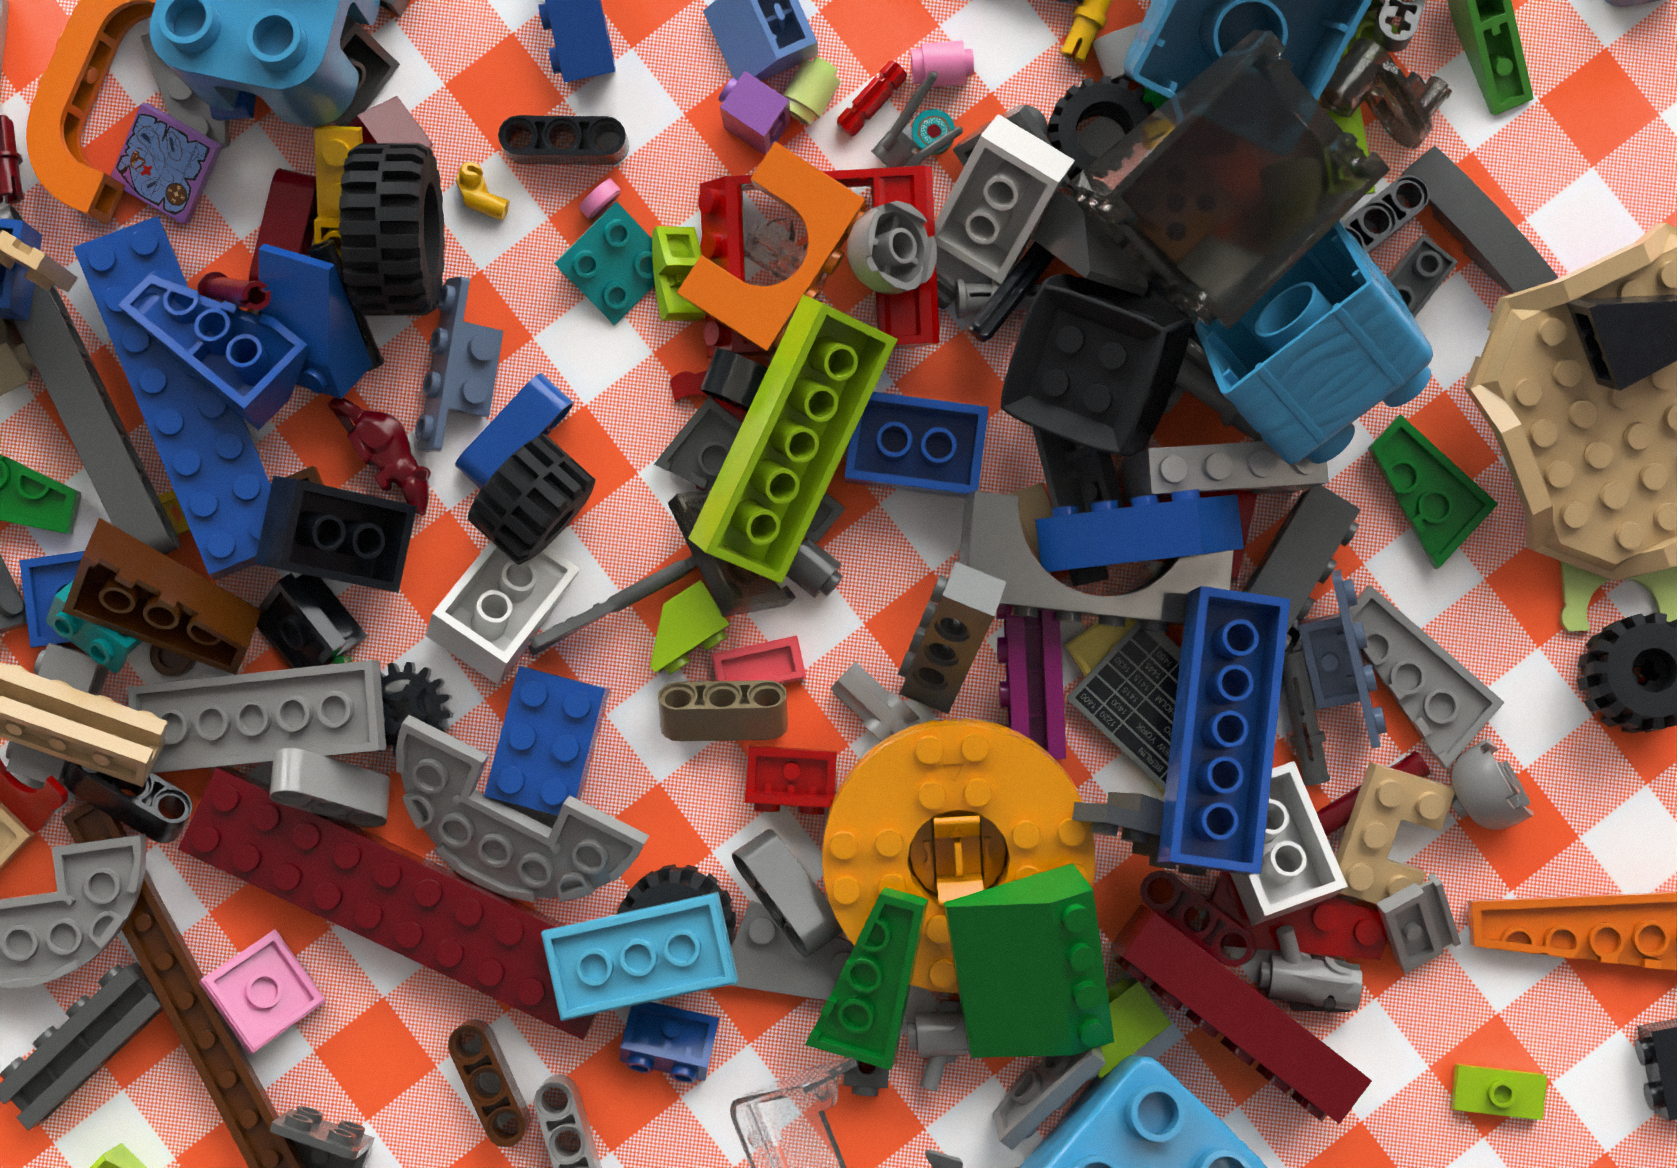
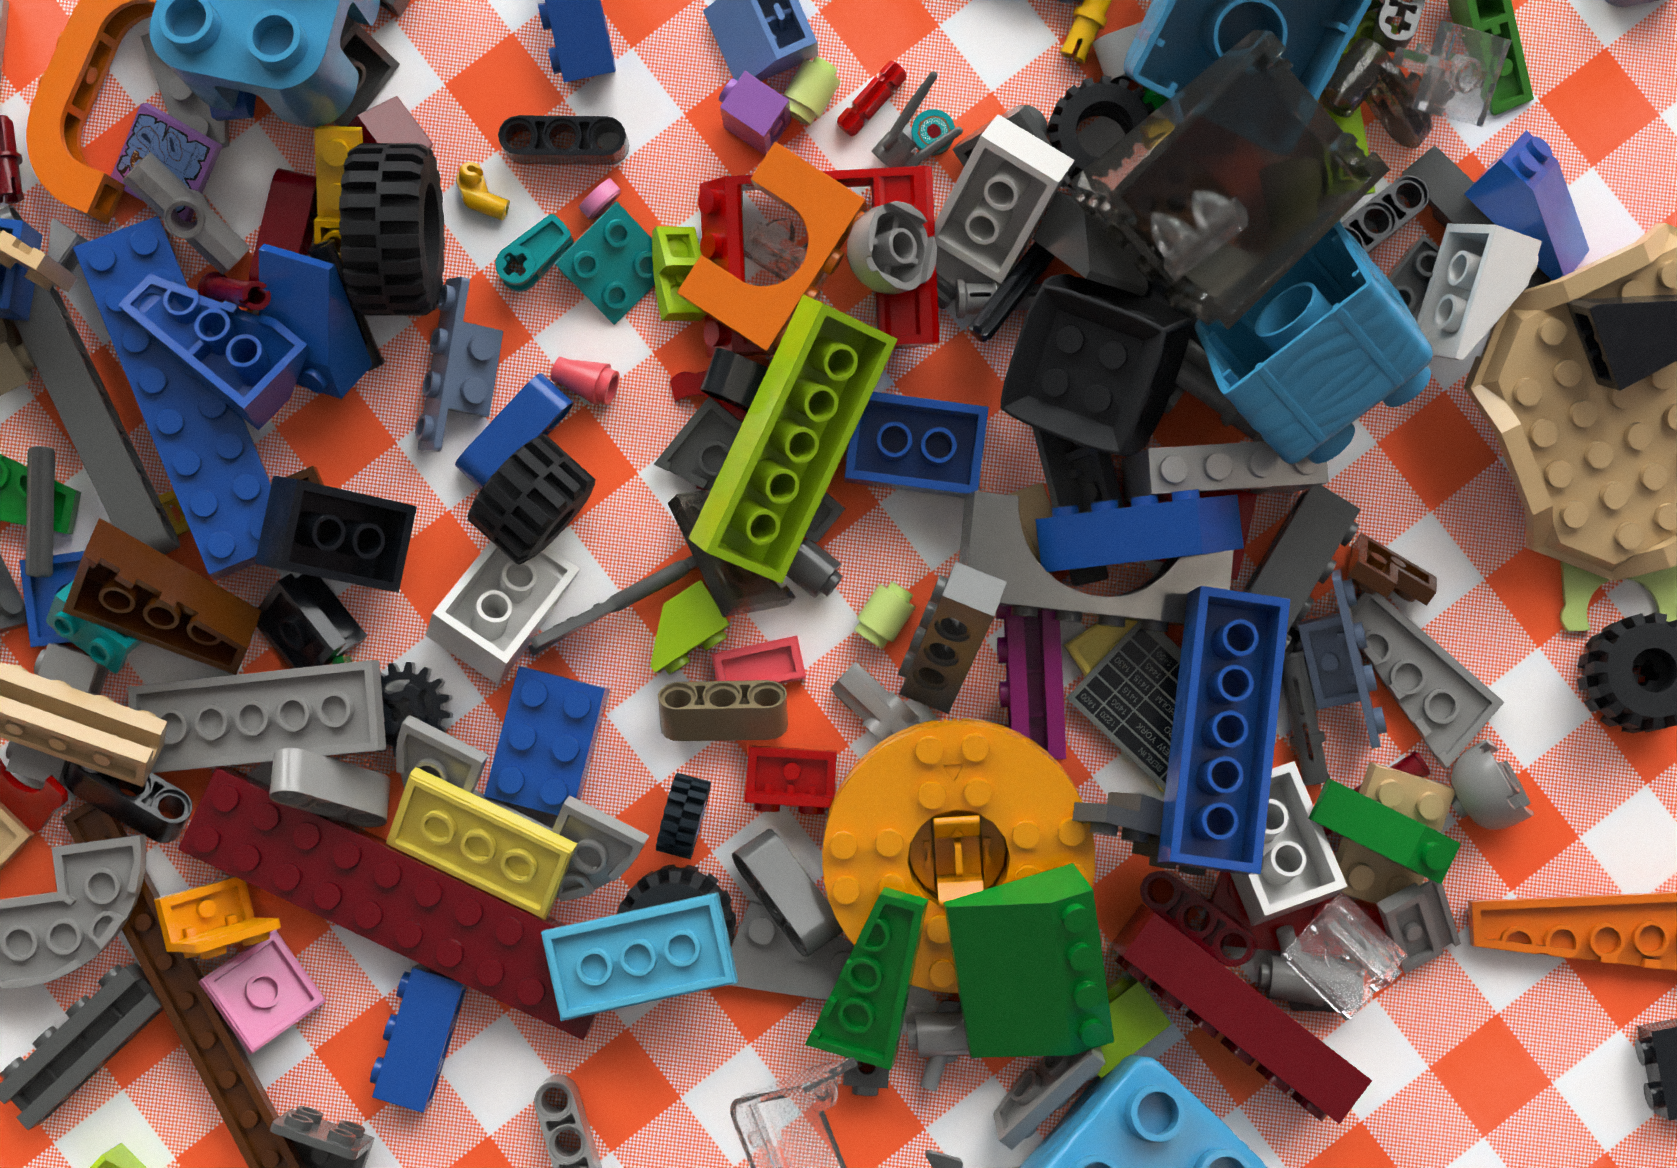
reddish brown tile [150,645,196,677] -> none
dark red animal [328,397,431,516] -> none
reddish brown beam [448,1019,531,1147] -> none
blue bracket [619,1002,719,1083] -> none
bright pink brick [910,40,974,88] -> none
green wing [1367,414,1498,569] -> none
lime plate [1450,1063,1547,1120] -> none
none -> dark grey axle [25,446,55,578]
none -> light grey slope [48,218,88,273]
none -> light grey piece [122,152,250,275]
none -> light orange bracket [154,876,281,959]
none -> blue brick [370,963,468,1113]
none -> light yellow tile [386,767,578,920]
none -> teal piece [495,214,574,292]
none -> coral cone [551,357,620,405]
none -> black wheel [656,773,711,860]
none -> yellowish green brick [854,581,916,649]
none -> clear tile [1151,190,1248,282]
none -> clear bracket [1280,892,1408,1021]
none -> green slope [1308,778,1461,884]
none -> reddish brown plate [1348,532,1437,606]
none -> clear bracket [1392,20,1512,127]
none -> white slope [1417,223,1542,361]
none -> blue slope [1464,130,1590,281]

